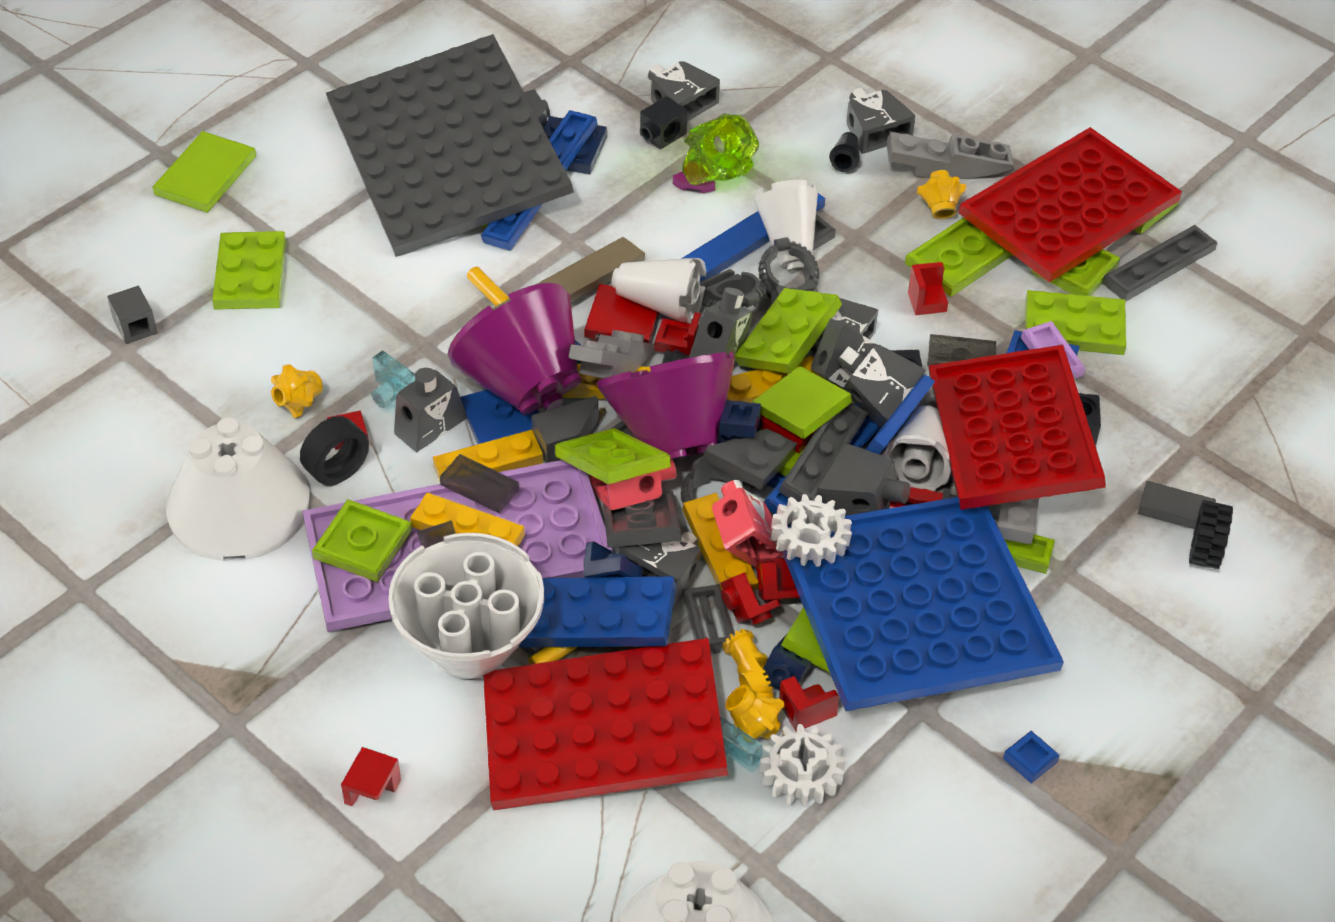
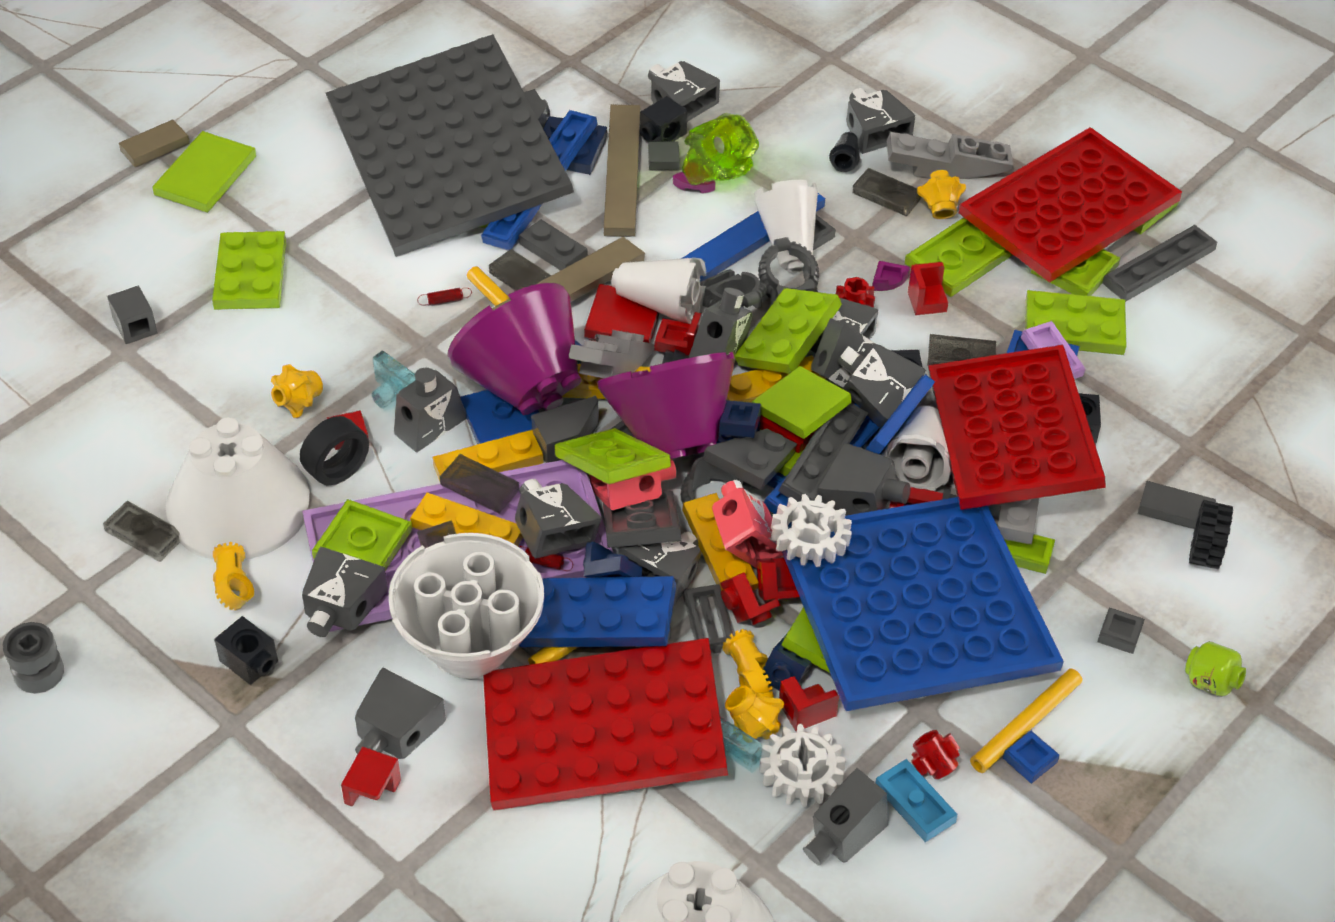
none -> dark grey wheel [3,622,64,694]
none -> clear smoke plate [103,500,180,562]
none -> dark tan tile [119,119,190,167]
none -> yellow connector [212,542,255,611]
none -> black brick [214,616,278,685]
none -> dark grey torso [302,546,388,637]
none -> dark grey torso [355,667,446,759]
none -> red piece [417,288,472,306]
none -> clear smoke tile [489,249,552,291]
none -> dark grey torso [515,479,602,558]
none -> dark grey plate [519,219,588,271]
none -> red piece [519,546,573,571]
none -> dark tan tile [604,104,640,236]
none -> dark grey tile [648,141,680,170]
none -> dark grey torso [803,768,888,866]
none -> red gear [836,277,875,308]
none -> clear smoke plate [852,168,922,216]
none -> magenta tile [872,261,910,291]
none -> dark azure plate [875,759,958,843]
none -> red gear [911,730,960,779]
none -> yellow piece [970,668,1083,773]
none -> dark grey tile [1097,607,1145,654]
none -> lime head [1185,641,1246,697]

